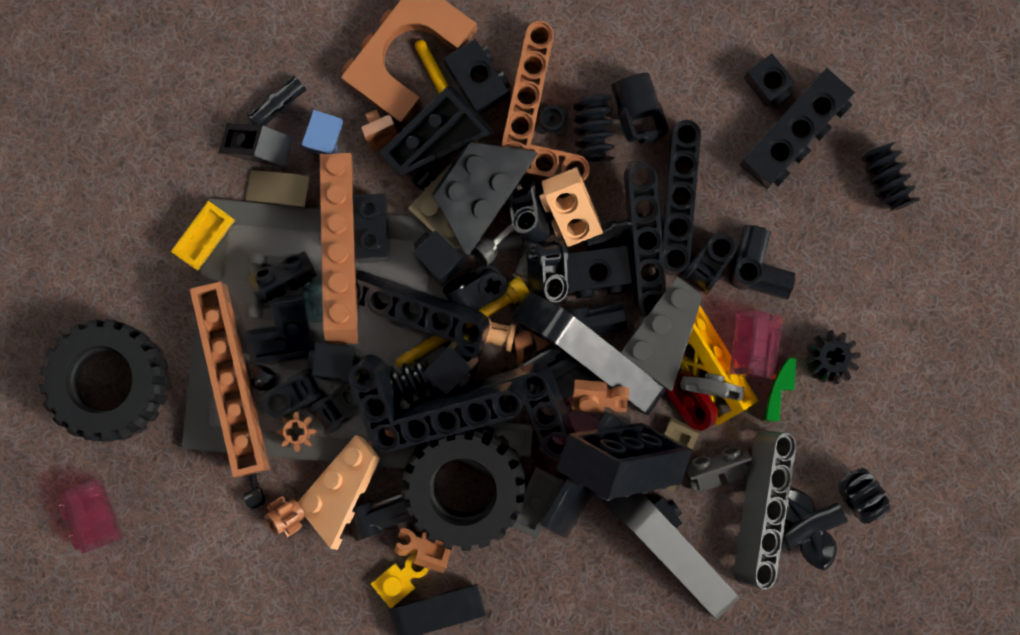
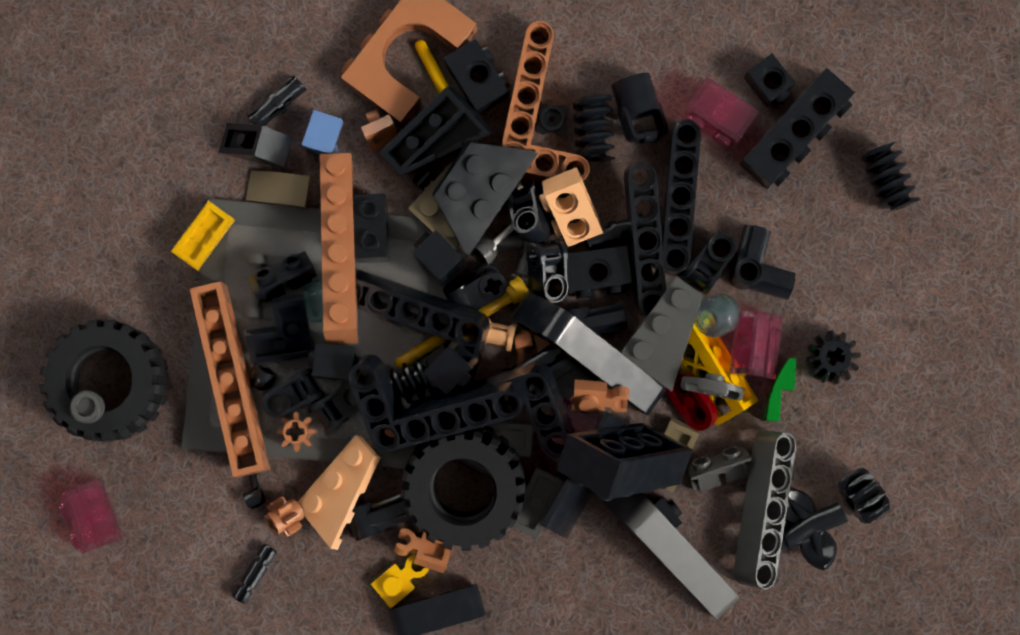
none -> dark grey tile [70,391,105,424]
none -> black axle [232,544,277,604]
none -> clear pink brick [683,77,759,147]
none -> clear light blue head [695,294,741,338]

